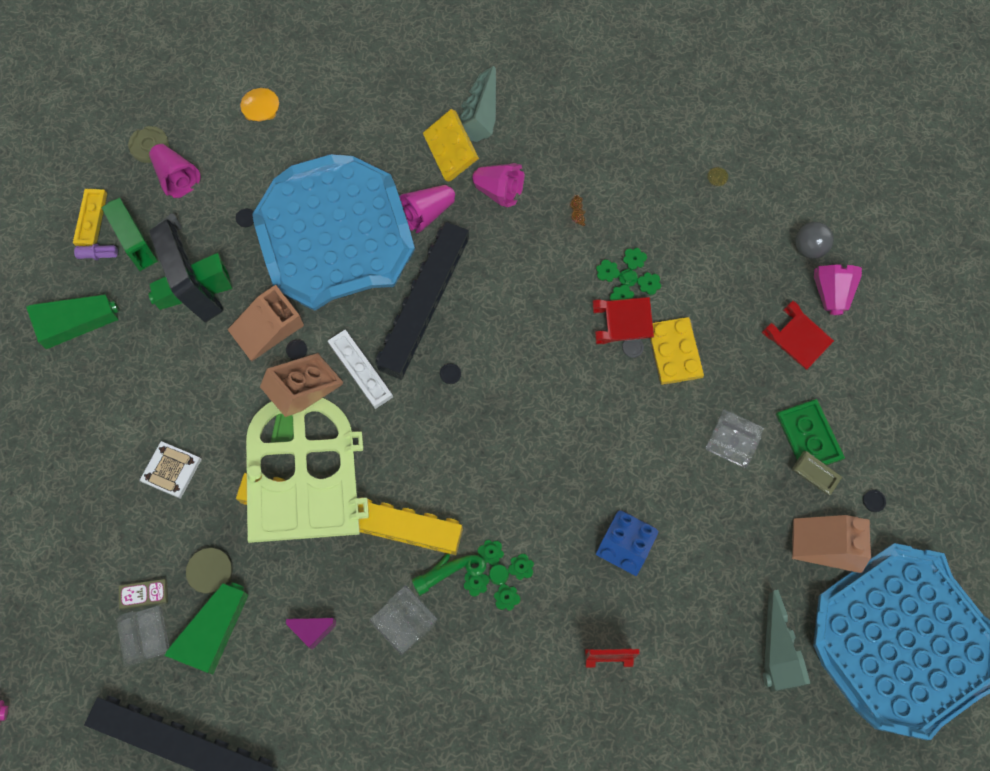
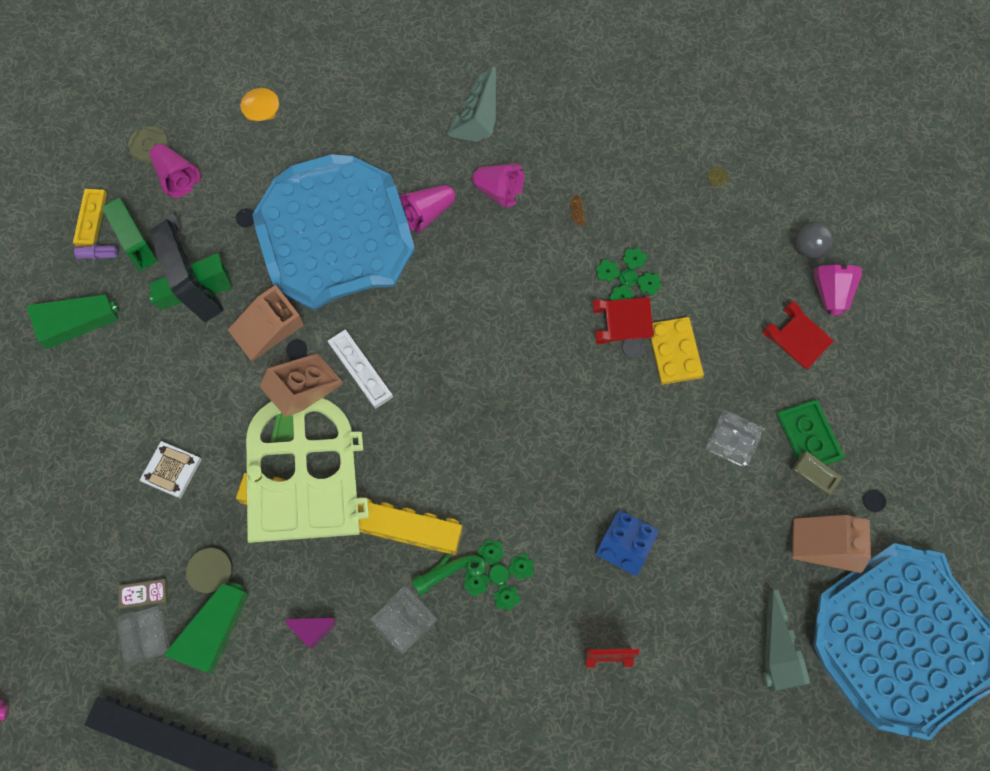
black brick [375,222,469,380] -> none
yellow plate [423,109,479,182] -> none
black piece [440,364,461,384] -> none

